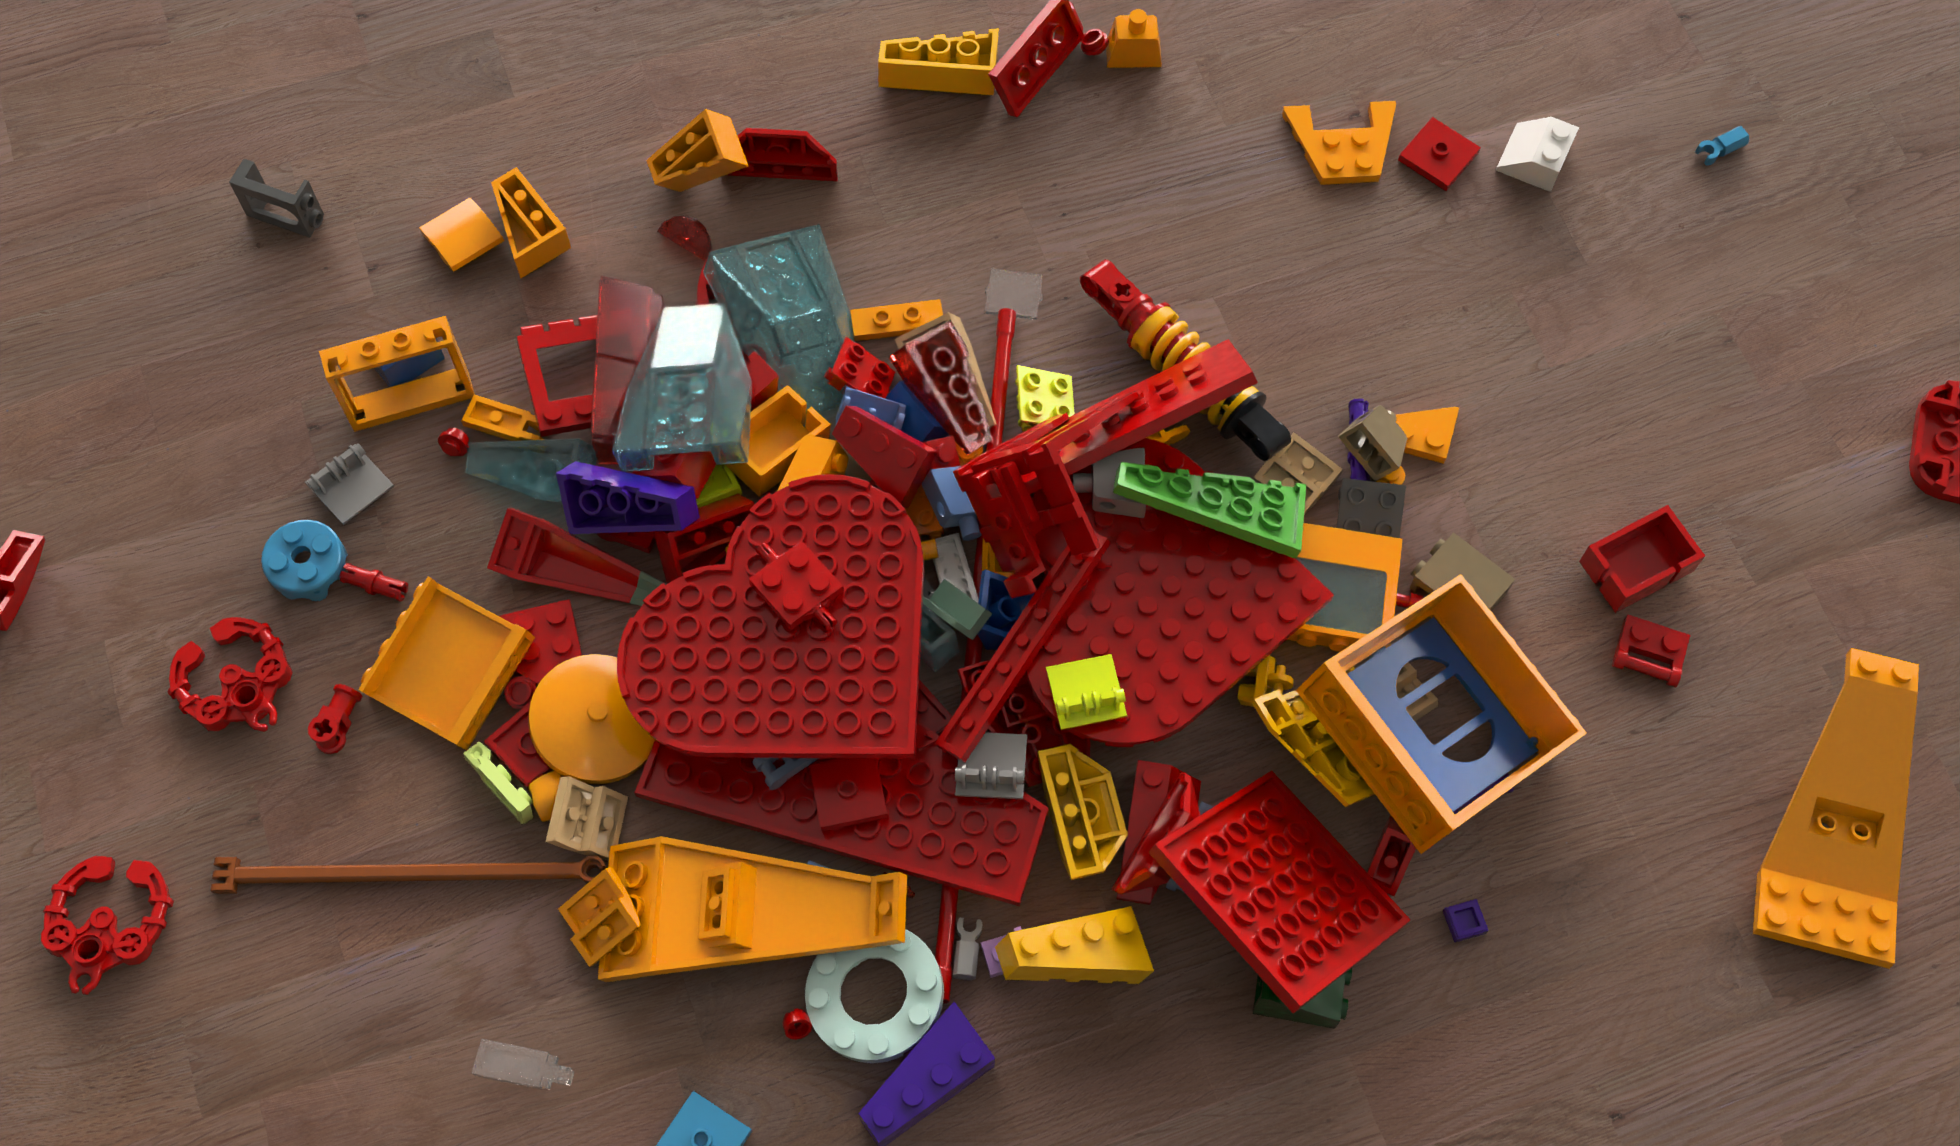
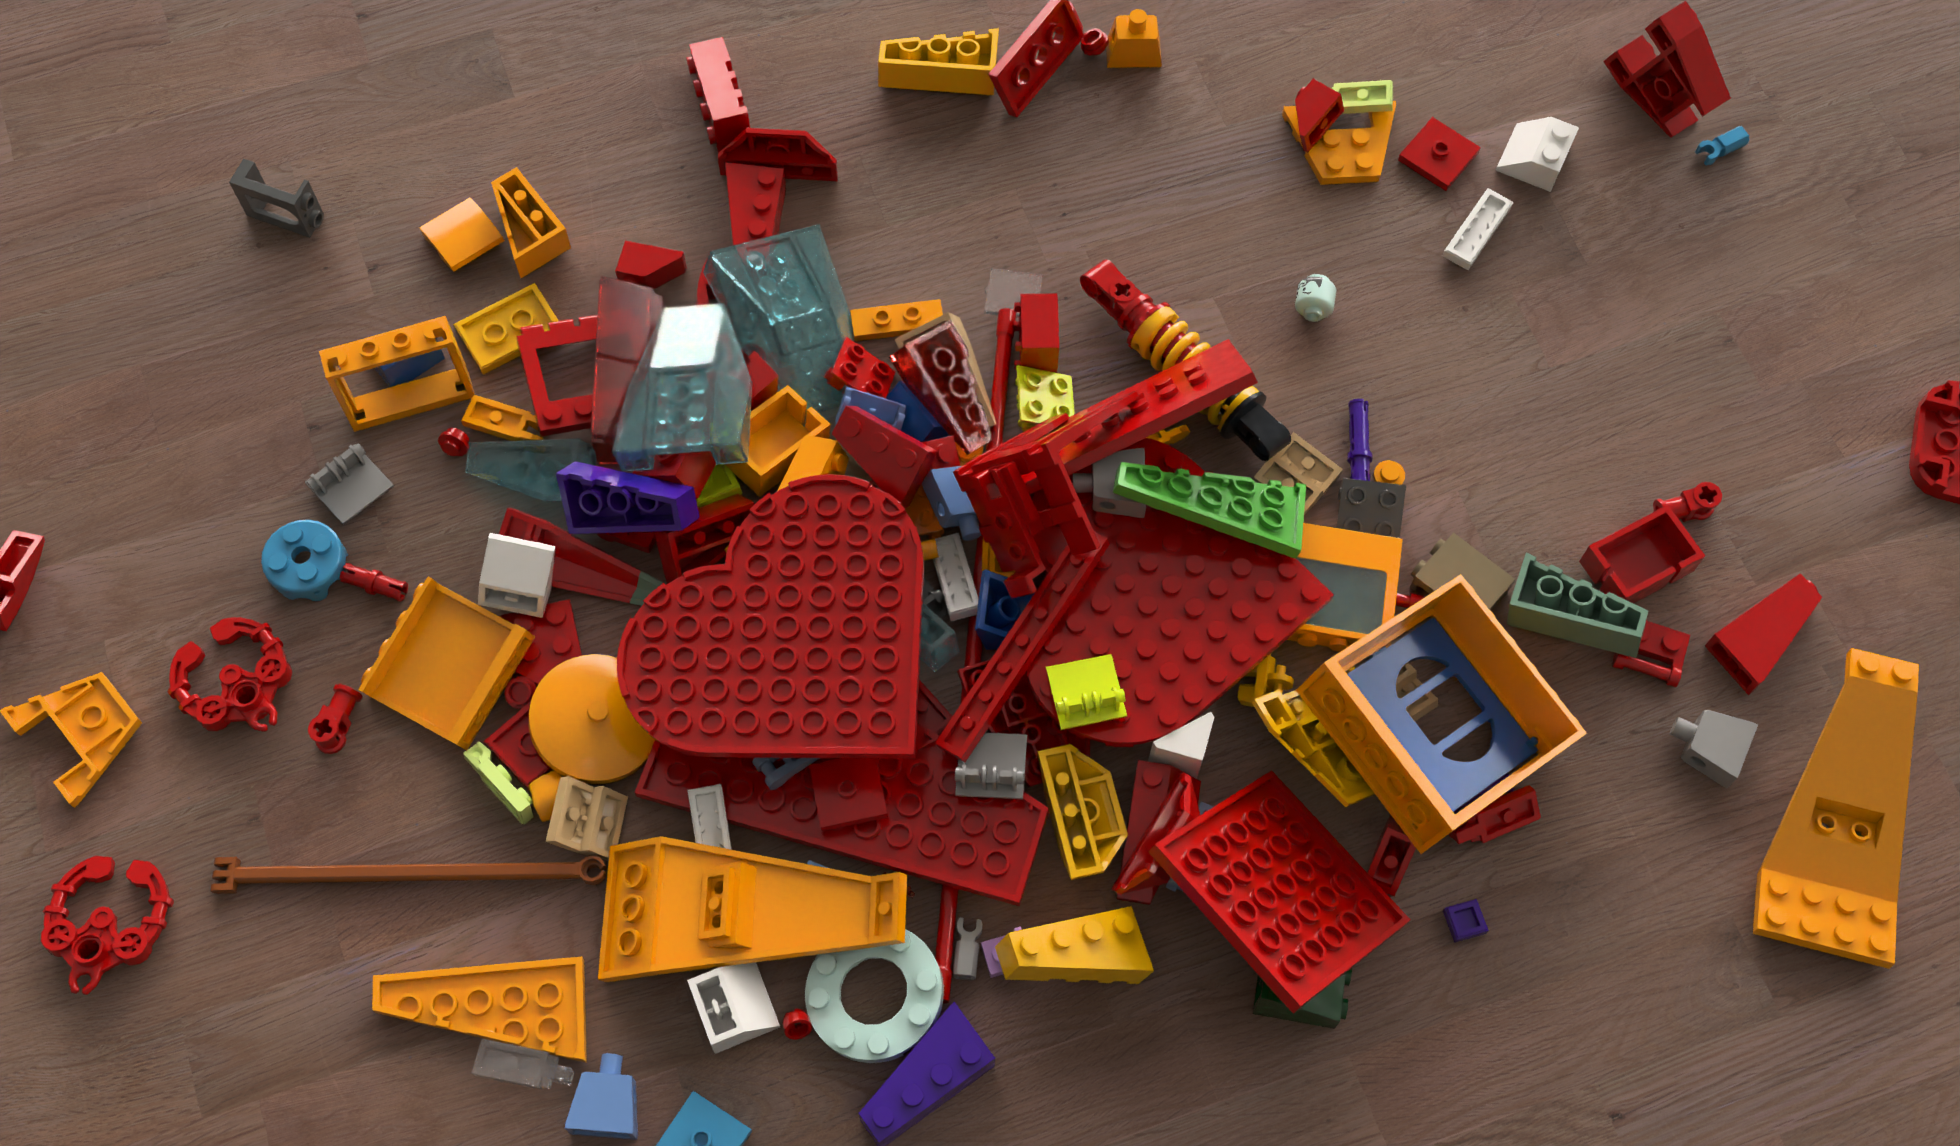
light orange slope [558,867,641,967] -> none
light orange wedge [646,109,749,192] -> none
clear red plate [657,215,712,261] -> none
red plate [749,541,844,631] -> none
sand green panel [923,579,992,640] -> none
dark tan torso [1338,405,1407,481] -> none
light orange wing [1396,407,1459,464] -> none
none -> light orange wing [0,672,142,808]
none -> light orange wing [372,956,587,1063]
none -> yellow tile [453,283,559,375]
none -> white slope [478,533,555,618]
none -> medium blue torso [565,1053,638,1140]
none -> red slope [615,240,687,292]
none -> wedge [686,37,750,153]
none -> white slope [687,962,780,1054]
none -> white plate [688,784,732,850]
none -> red wedge [725,162,786,289]
none -> red container [1013,293,1060,373]
none -> white slope [1148,712,1214,779]
none -> red slope [1295,78,1344,153]
none -> light aqua head [1295,274,1337,322]
none -> yellowish green hinge [1332,80,1393,114]
none -> white plate [1442,188,1514,270]
none -> red hinge [1449,785,1541,844]
none -> sand green wedge [1507,552,1649,658]
none -> red wedge [1603,1,1731,138]
none -> red connector [1653,482,1722,522]
none -> light grey torso [1670,710,1758,788]
none -> red slope [1705,573,1823,695]

